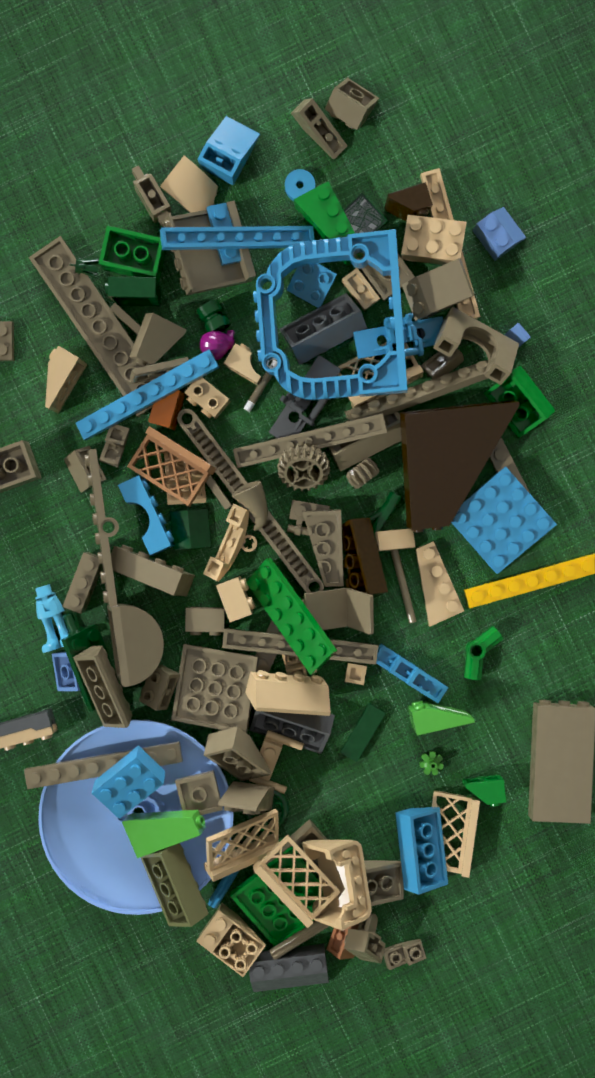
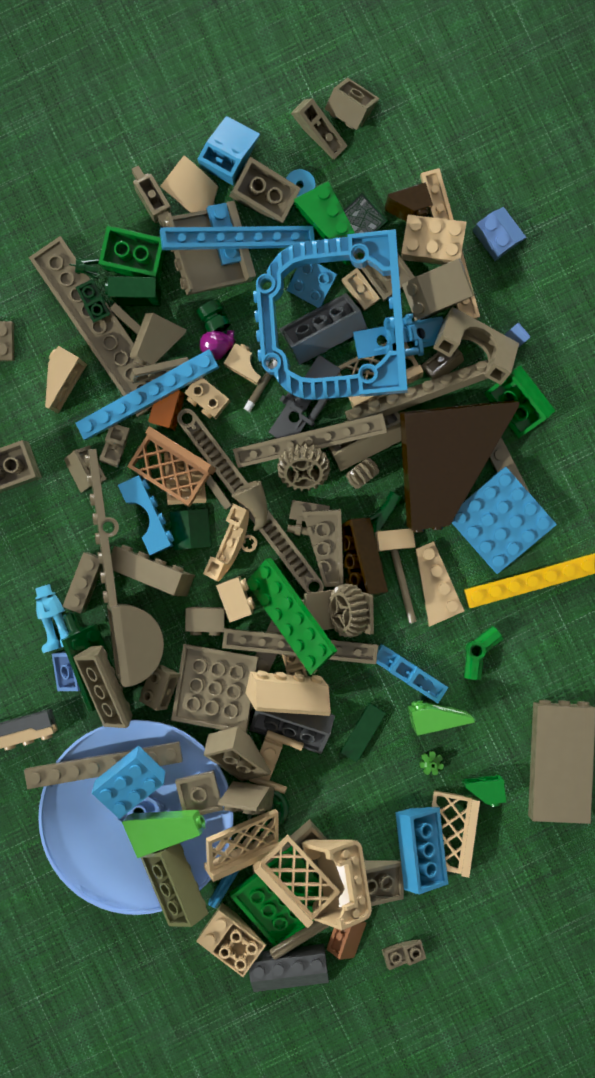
tan plate [344,662,367,685] -> none
dark tan brick [344,913,385,964] -> none
none -> dark green slope [75,279,111,323]
none -> dark tan slope [229,157,301,223]
none -> dark tan gear [329,584,369,638]

